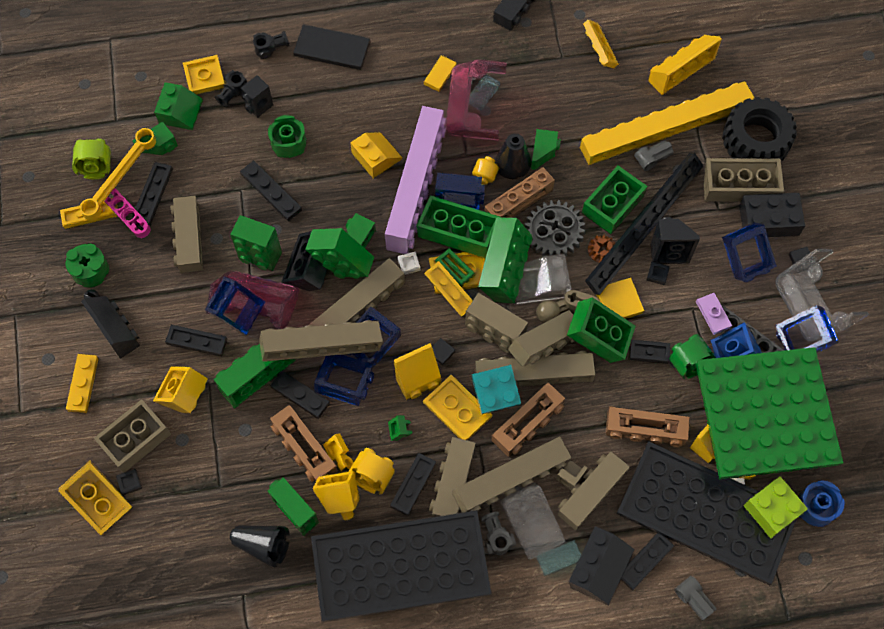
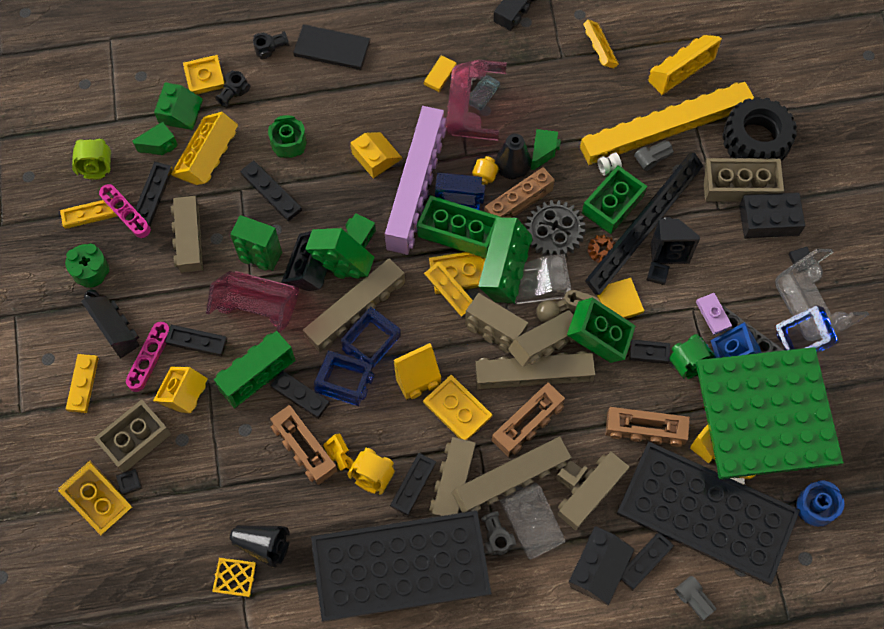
yellow piece [80,128,156,220] -> none
clear blue window [205,276,265,335] -> none
black brick [241,75,274,118] -> none
dark tan brick [259,320,383,362] -> none
green window [268,477,319,536] -> none
yellow torso [313,471,360,520] -> none
green tile [388,415,412,441] -> none
white tile [397,252,421,275] -> none
black tile [432,338,455,365] -> none
green tile [435,248,475,287] -> none
teal brick [471,365,521,415] -> none
clear light blue tile [536,541,581,576] -> none
clear blue window [722,223,777,282] -> none
lime brick [744,476,808,538] -> none
none -> dark pink beam [126,322,170,392]
none -> yellow slope [171,112,238,185]
none -> yellow window [212,558,256,597]
none -> white wheel [597,152,622,175]

